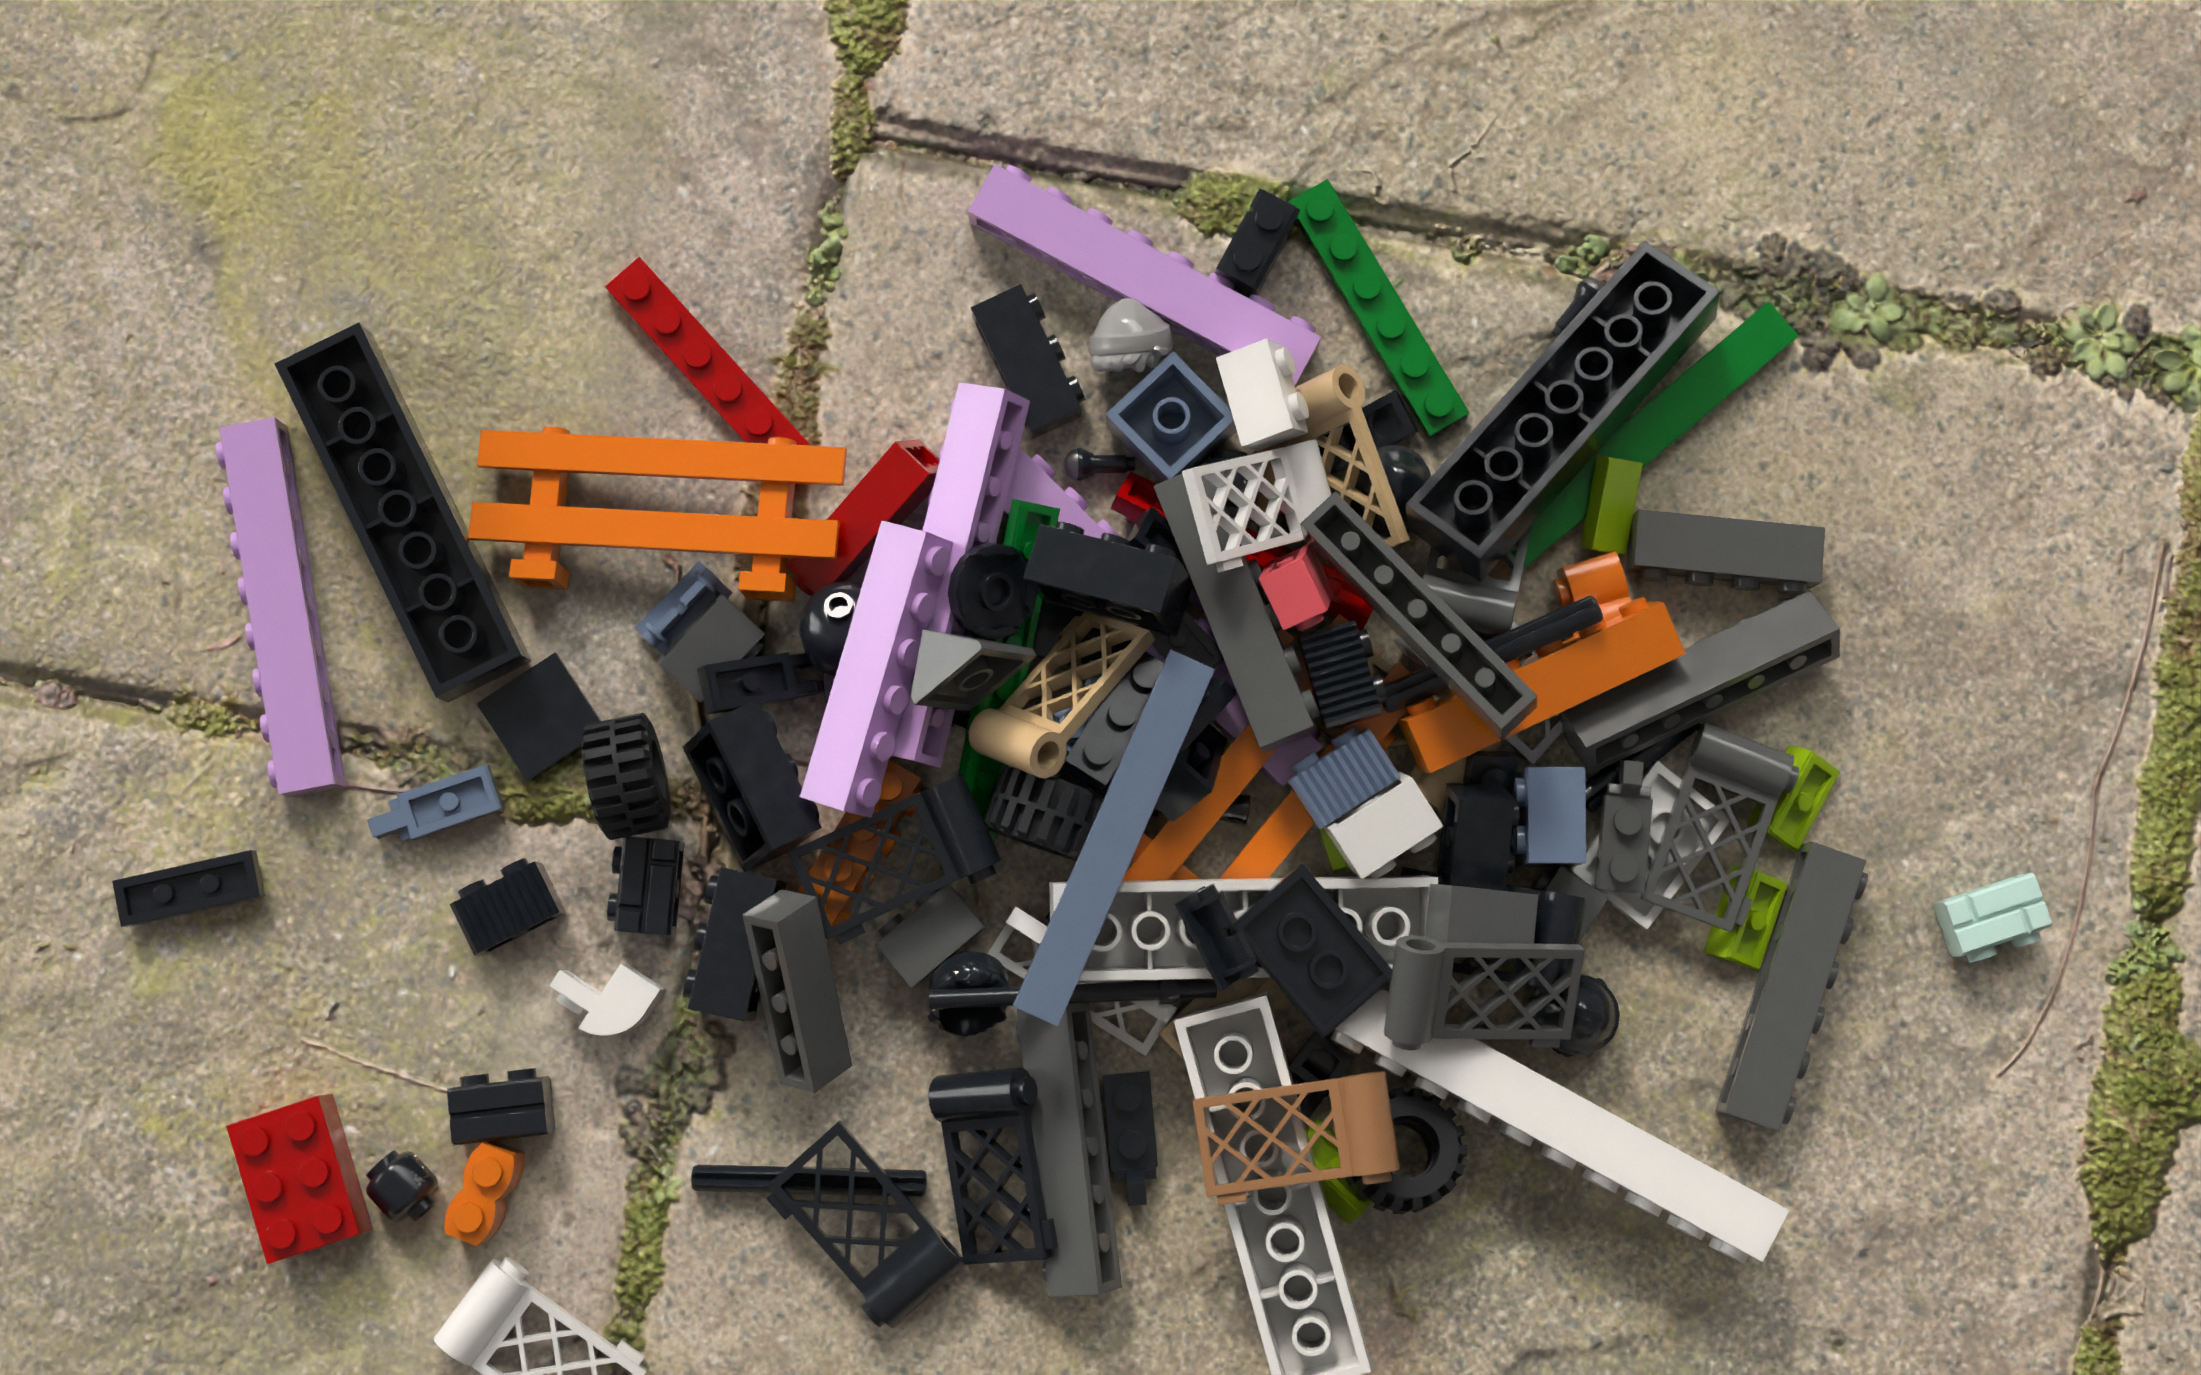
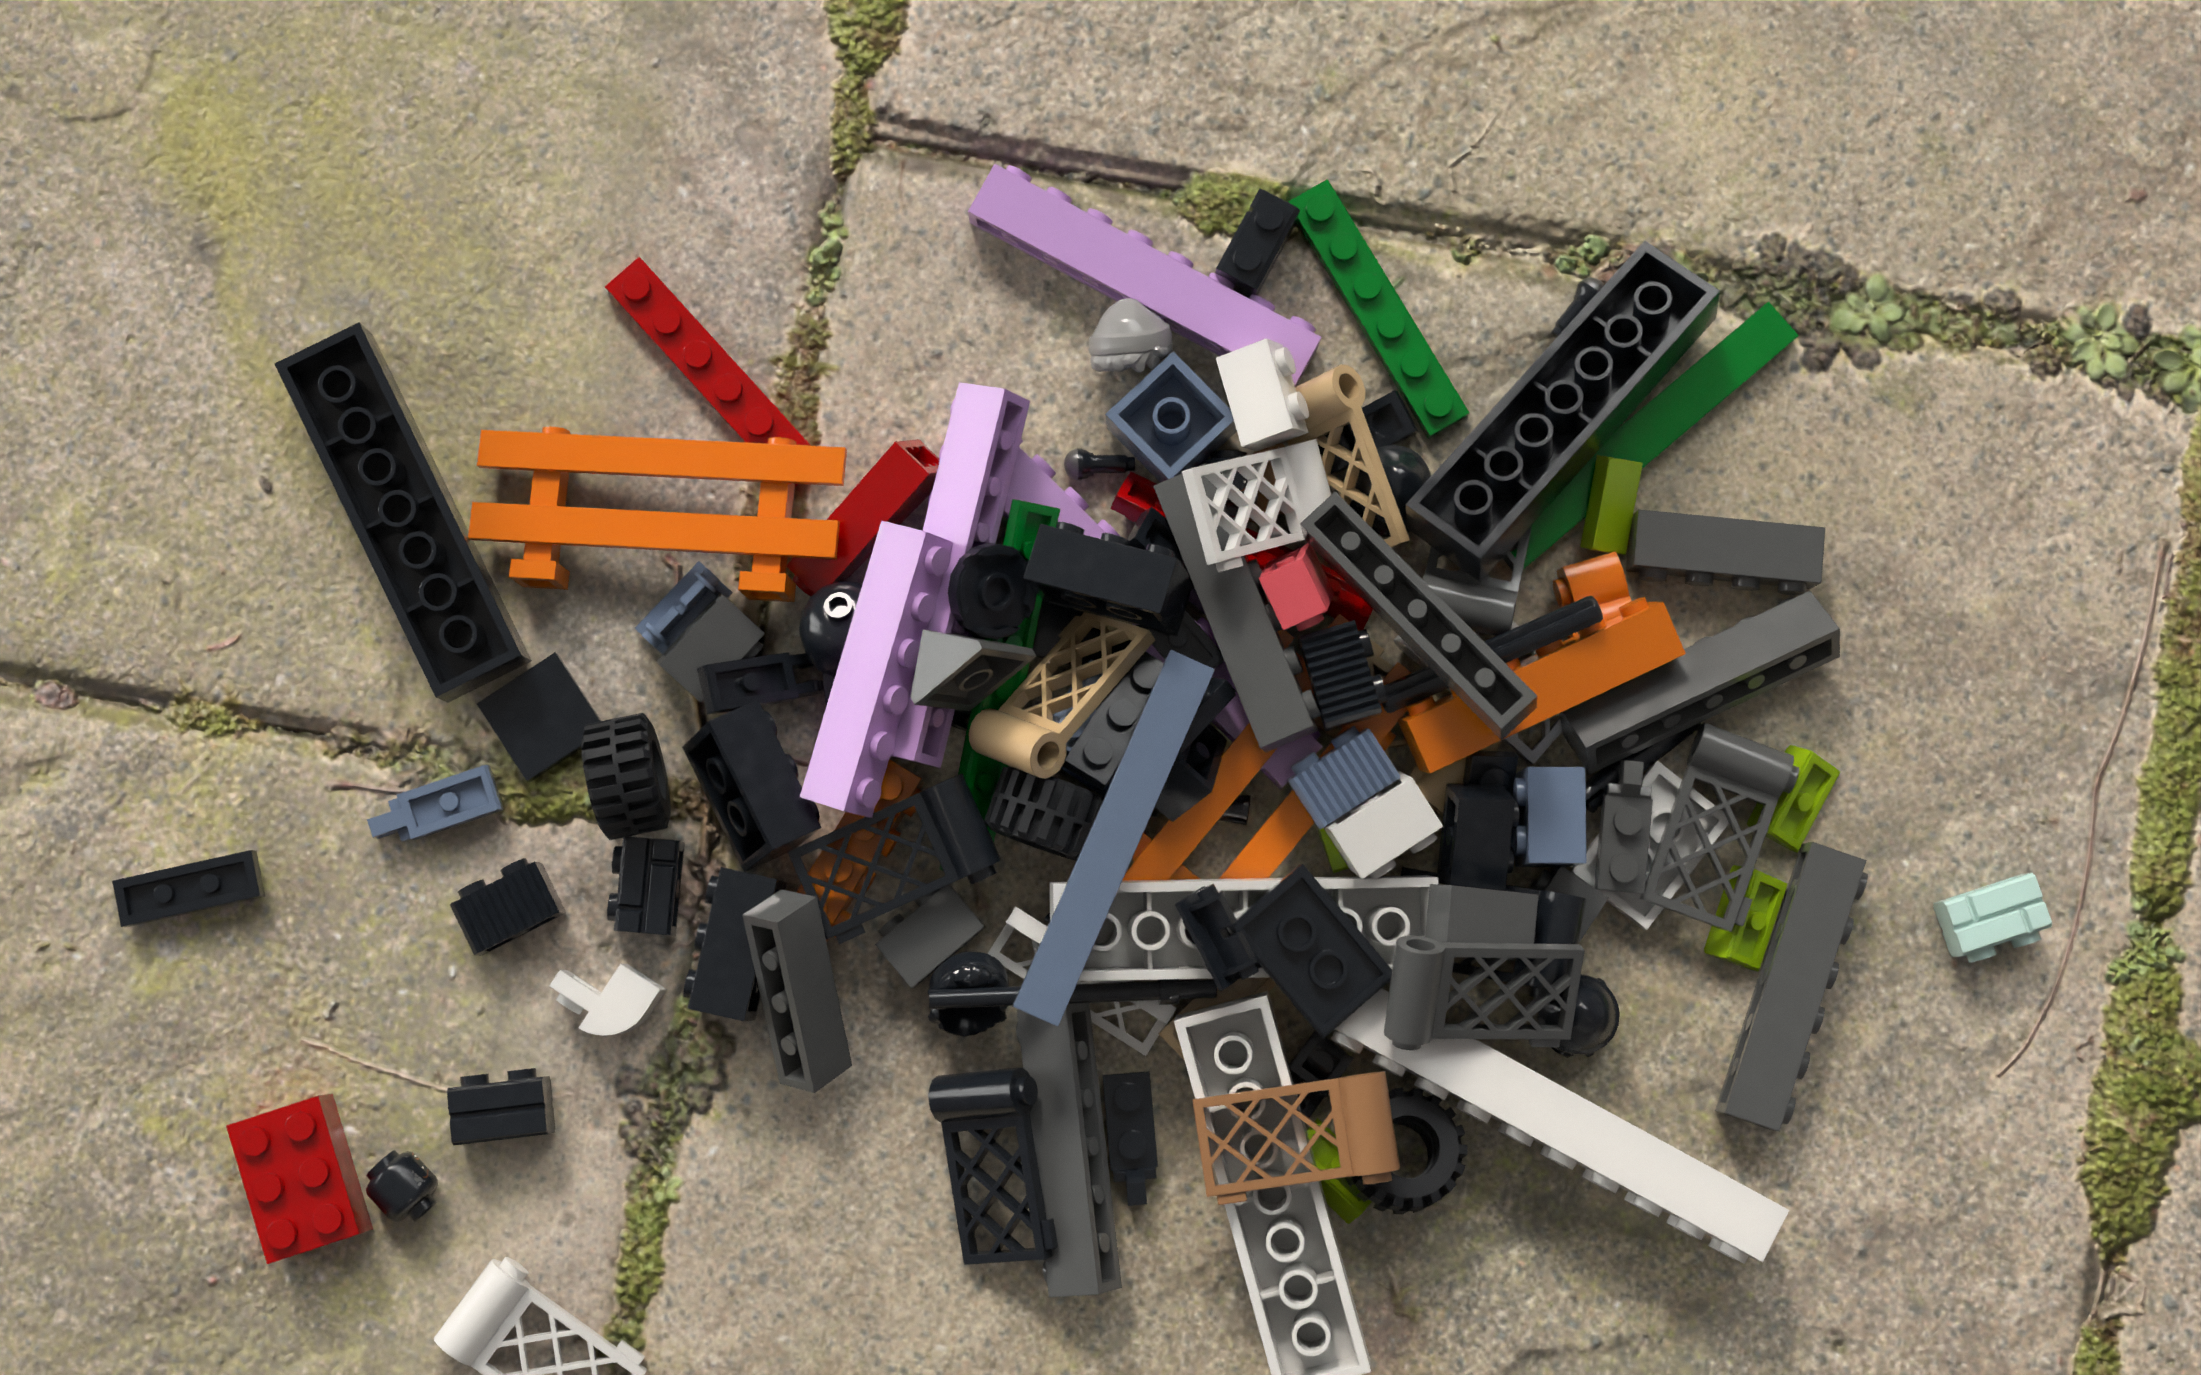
lavender brick [216,417,346,797] -> none
orange brick [444,1141,525,1246] -> none
black axle [691,1165,927,1197] -> none
black piece [766,1120,966,1328] -> none
black brick [971,284,1086,440] -> none

